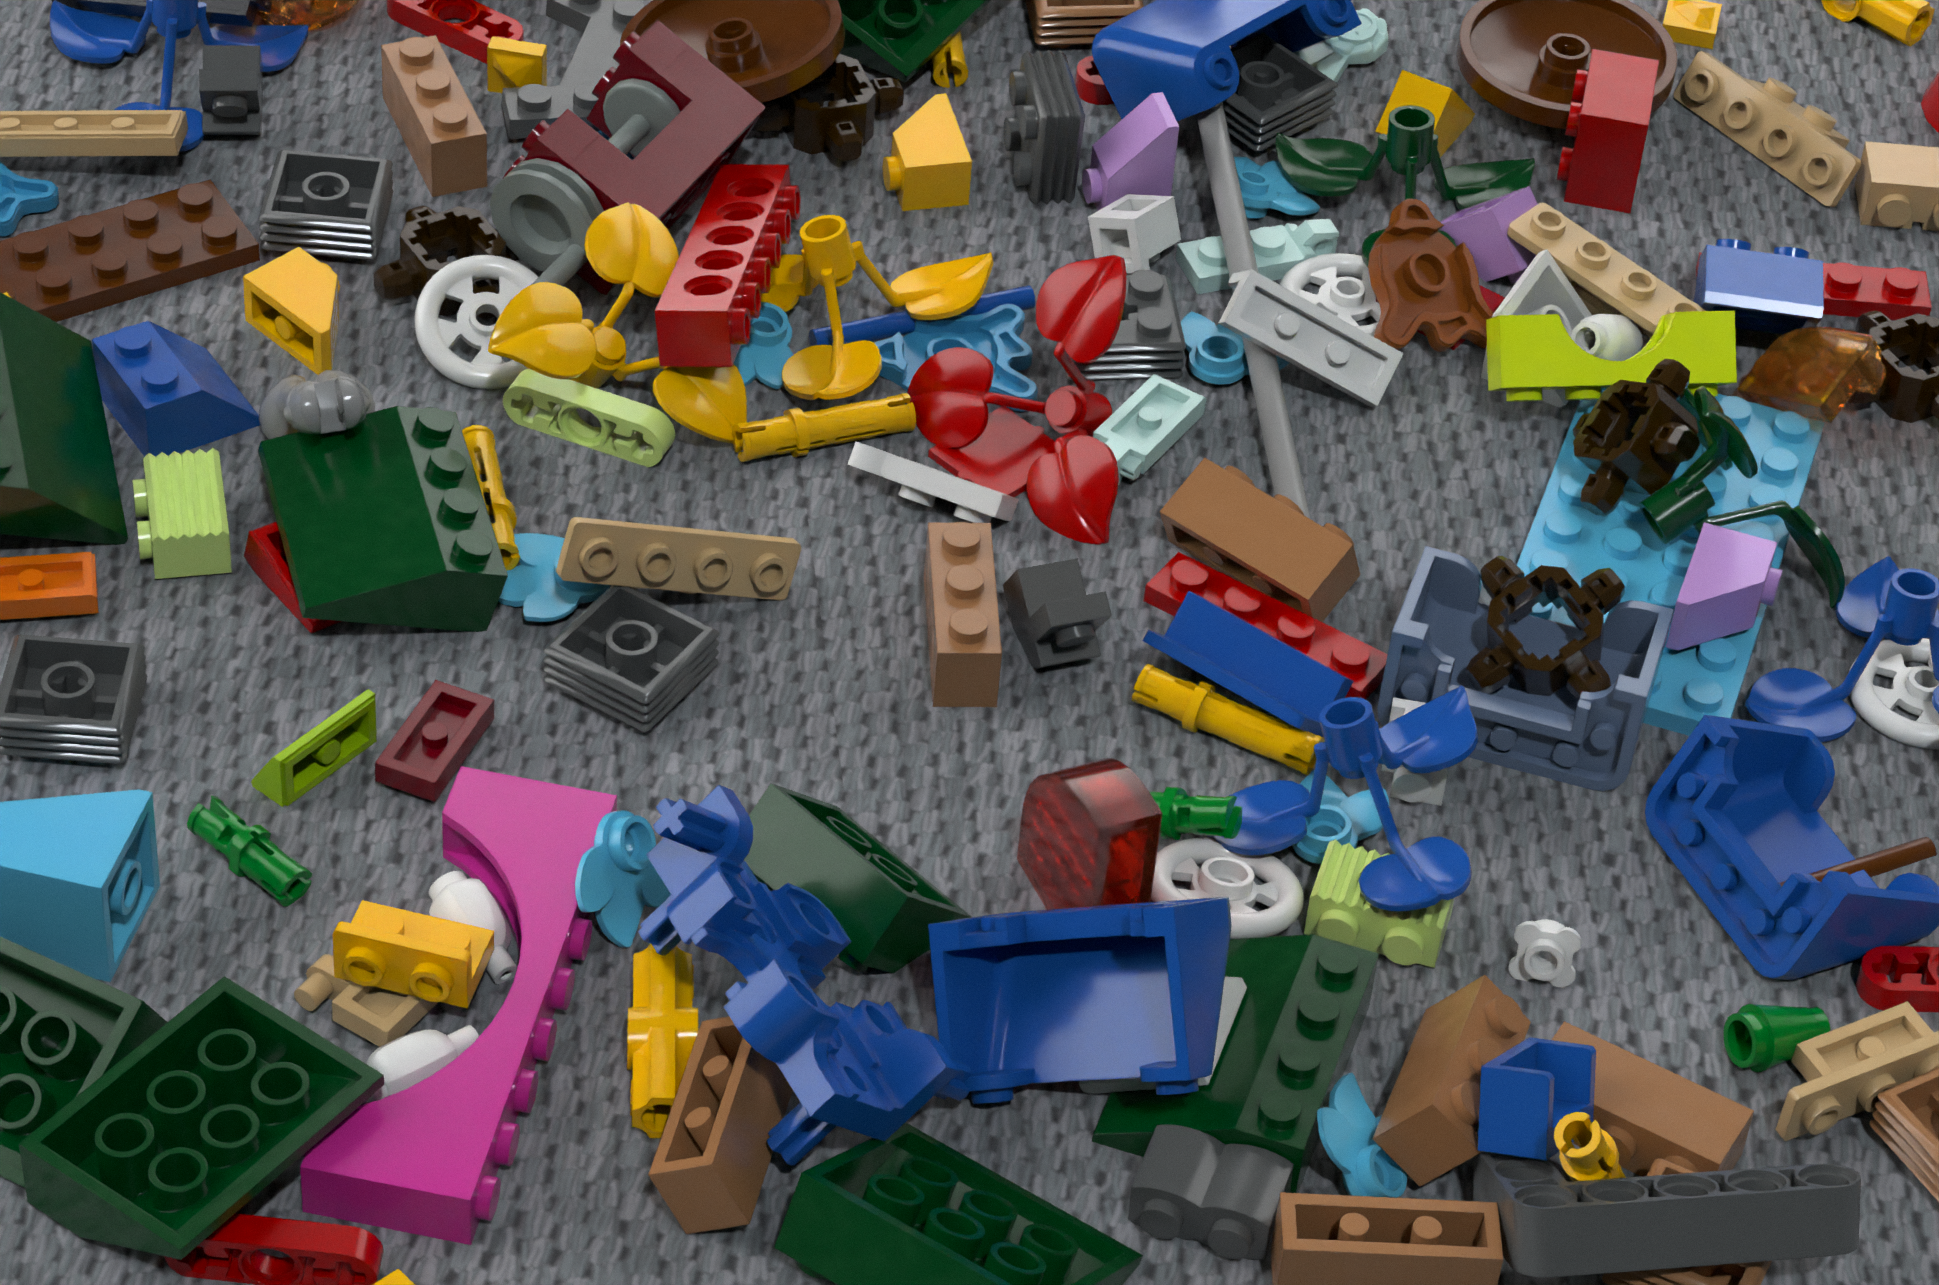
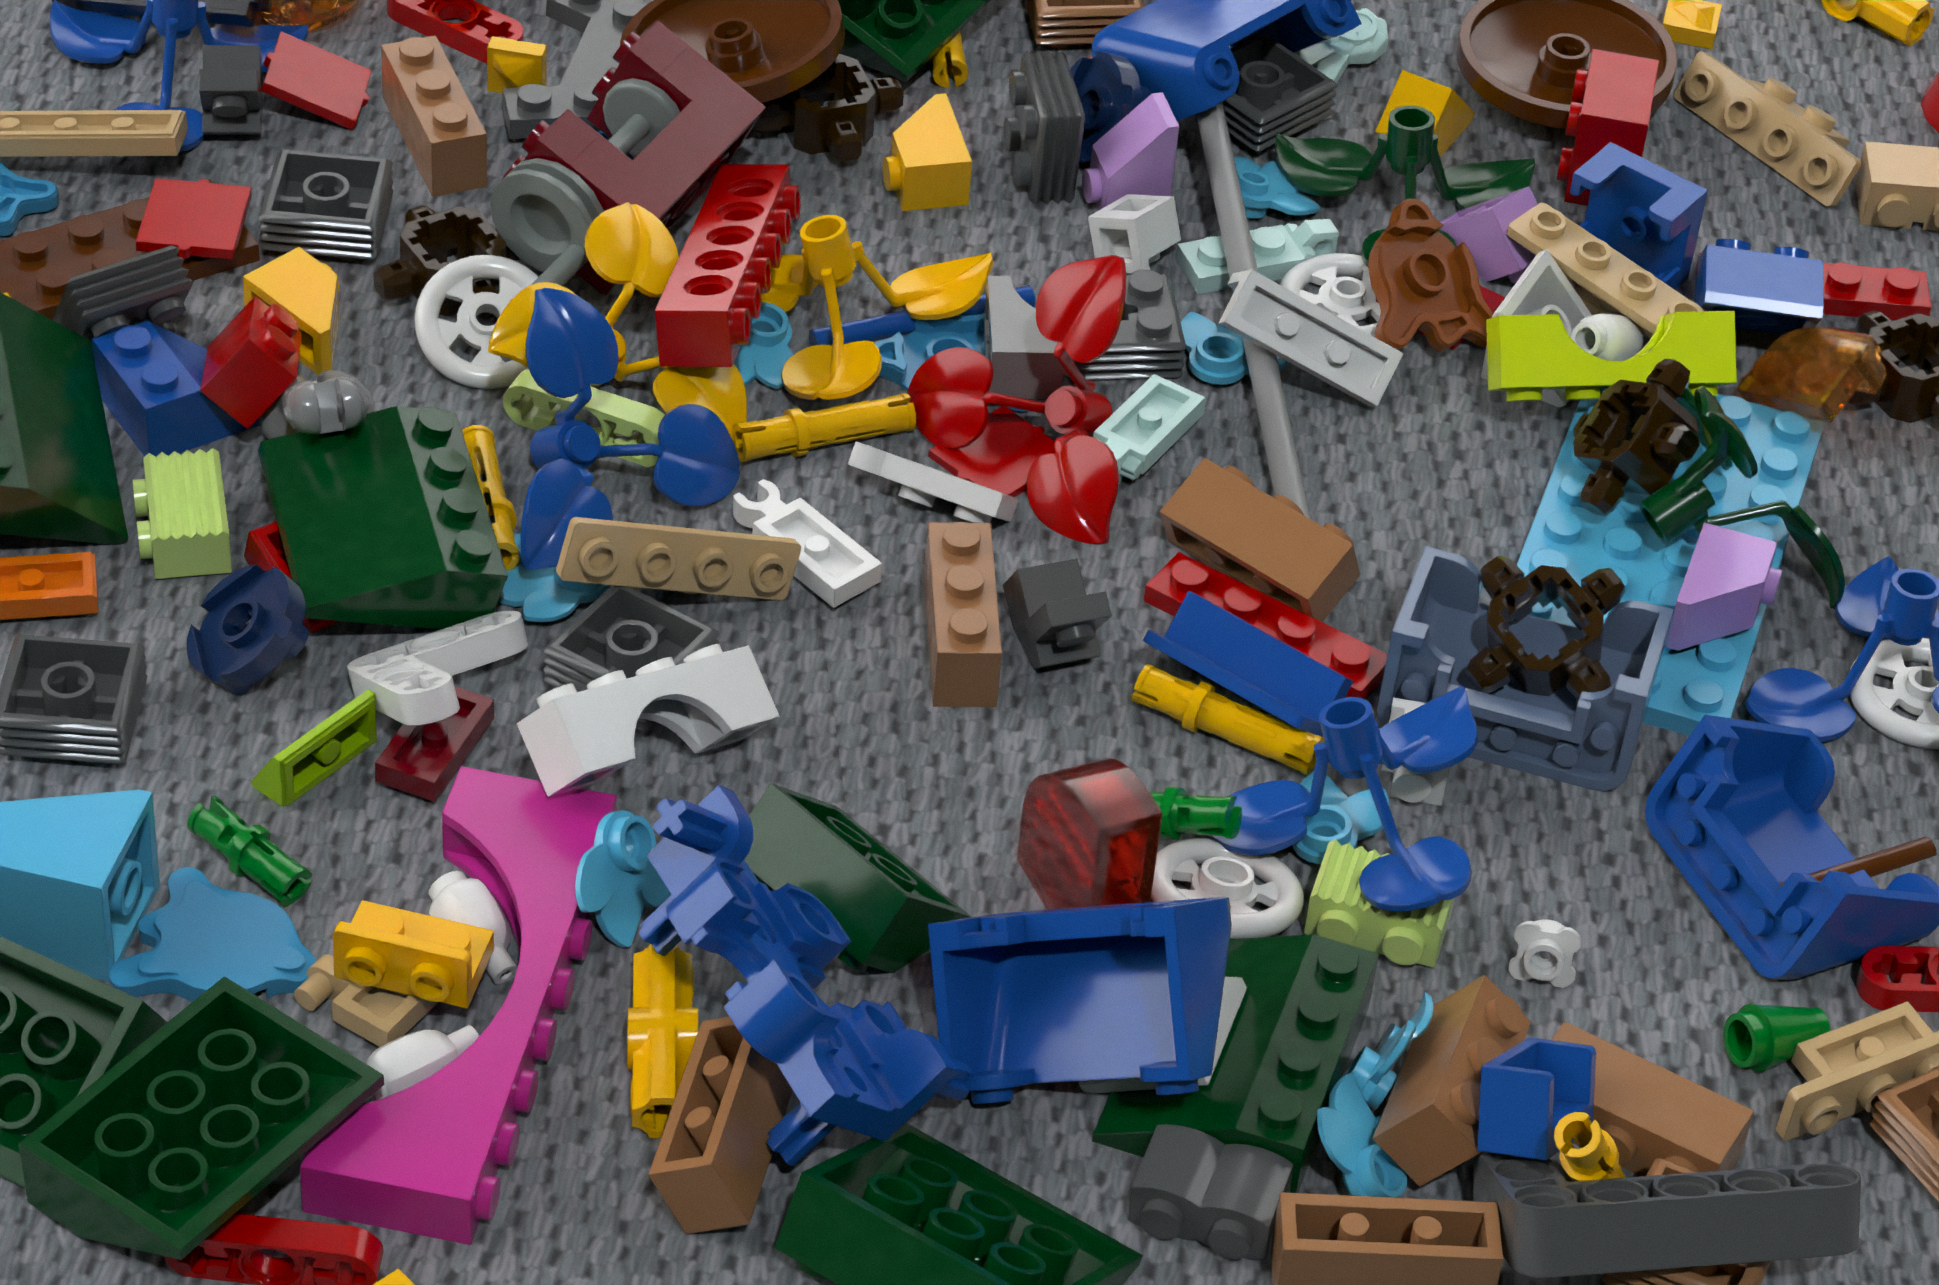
none -> dark grey brick [52,245,194,349]
none -> dark azure tile [109,867,316,1002]
none -> red piece [135,178,252,259]
none -> dark blue plate [186,565,308,695]
none -> red brick [200,296,302,429]
none -> piece [261,31,372,130]
none -> white beam [347,611,529,725]
none -> white arch [517,644,780,797]
none -> blue plant [521,288,740,570]
none -> white plate [733,479,882,608]
none -> light grey arch [984,275,1074,399]
none -> dark blue plate [1070,52,1150,165]
none -> medium azure plate [1344,992,1434,1109]
none -> blue panel [1570,142,1708,290]

